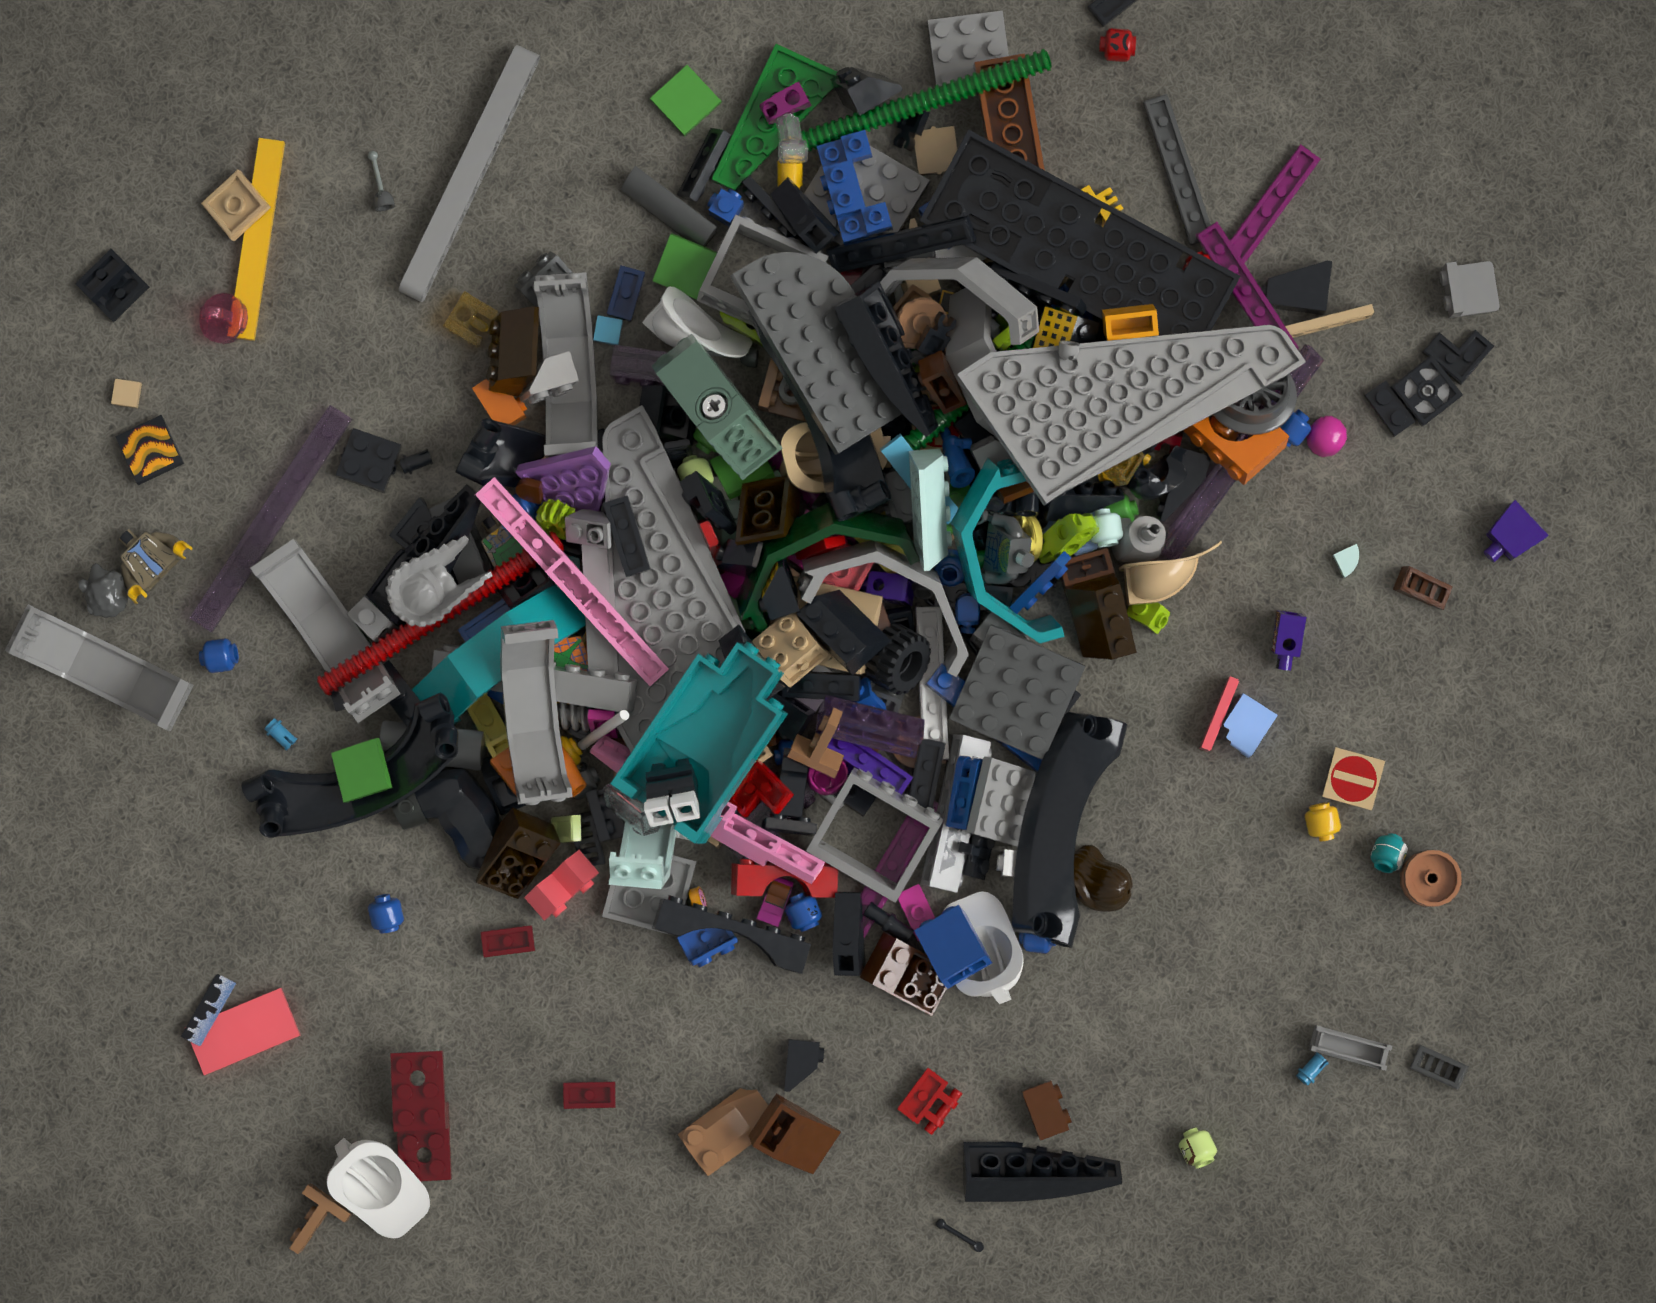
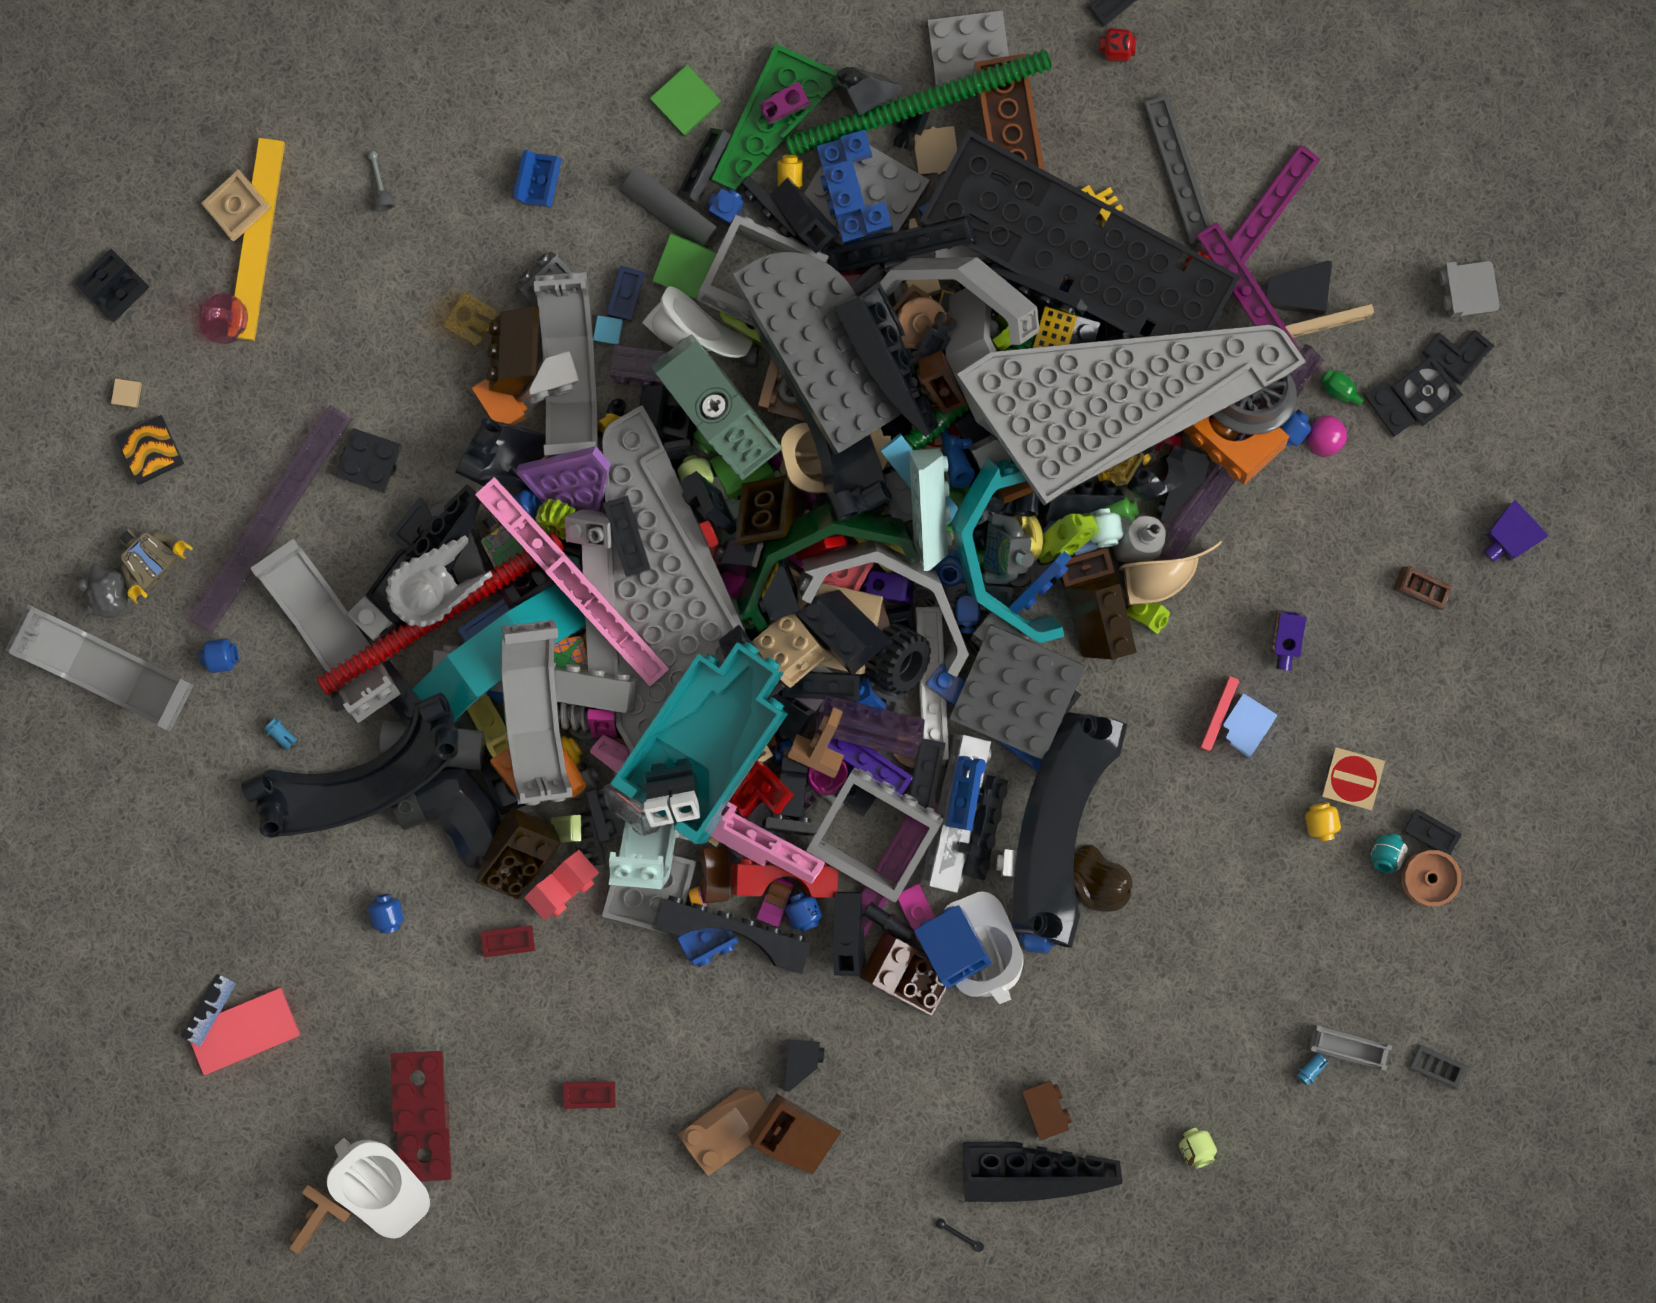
bright green tile [331,738,392,802] -> none
light grey beam [399,45,540,302] -> none
black pin [399,449,433,475] -> none
reddish brown tile [515,478,543,504] -> none
white bar [578,710,629,750] -> none
clear piece [776,114,808,163] -> none
red plate [897,1067,963,1135] -> none
light grey plate [966,756,1036,847] -> none
light grey hinge [1058,341,1080,361] -> none
light orange brick [1102,304,1159,341] -> none
light aqua tile [1332,544,1359,578] -> none
none -> blue bracket [513,150,562,208]
none -> arm [598,398,626,433]
none -> reddish brown slope [699,847,730,903]
none -> green plant [1320,369,1364,407]
none -> black plate [1403,809,1462,855]

